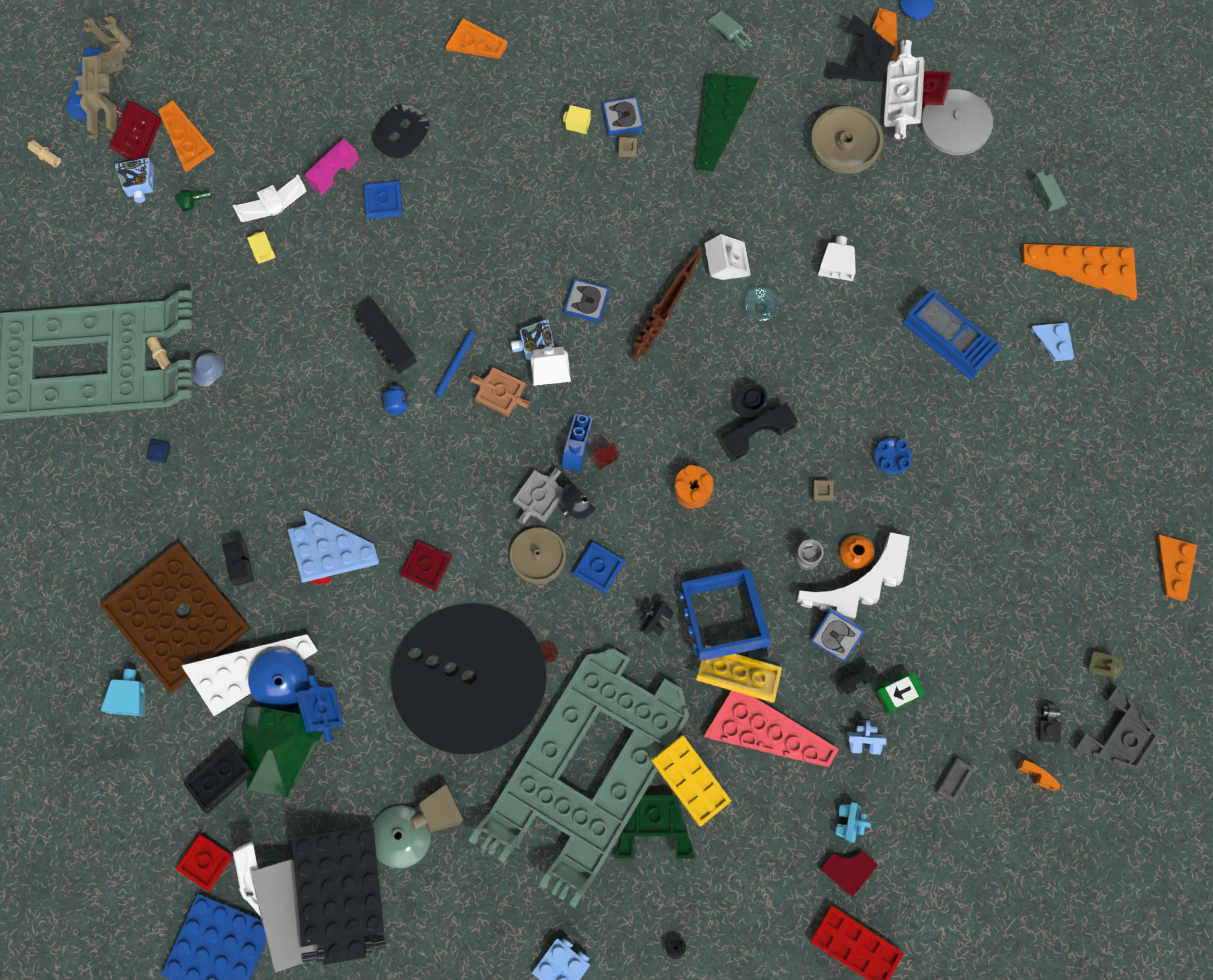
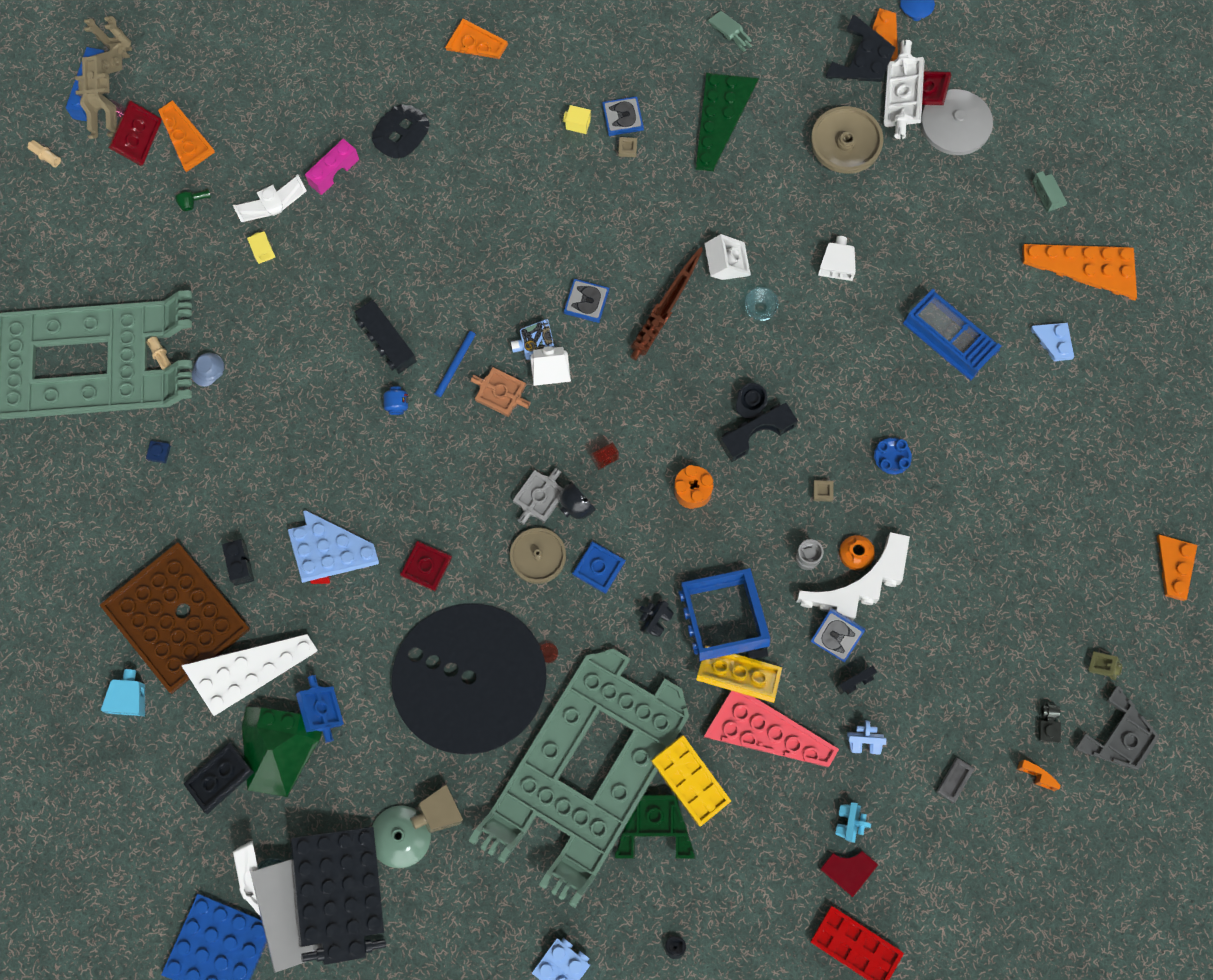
torso [115,158,154,203] -> none
red tile [175,834,234,892] -> none
blue dish [248,649,309,709] -> none
blue tile [364,181,403,219] -> none
blue slope [562,414,593,472] -> none
brick [876,672,925,714] -> none

